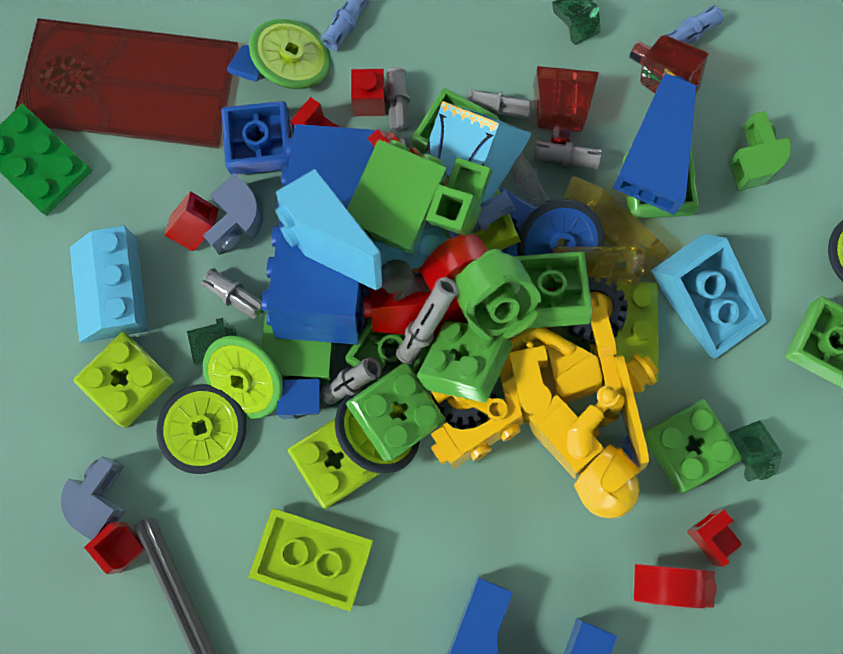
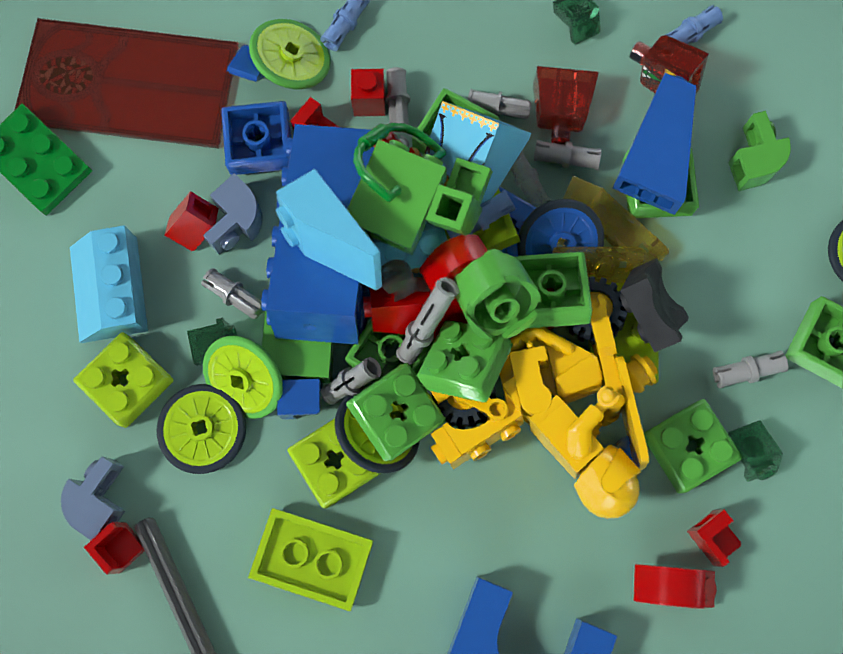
medium azure slope [651,234,767,359] -> none
none -> green piece [353,122,446,202]
none -> black brick [620,258,689,352]
none -> light grey pin [713,350,788,389]

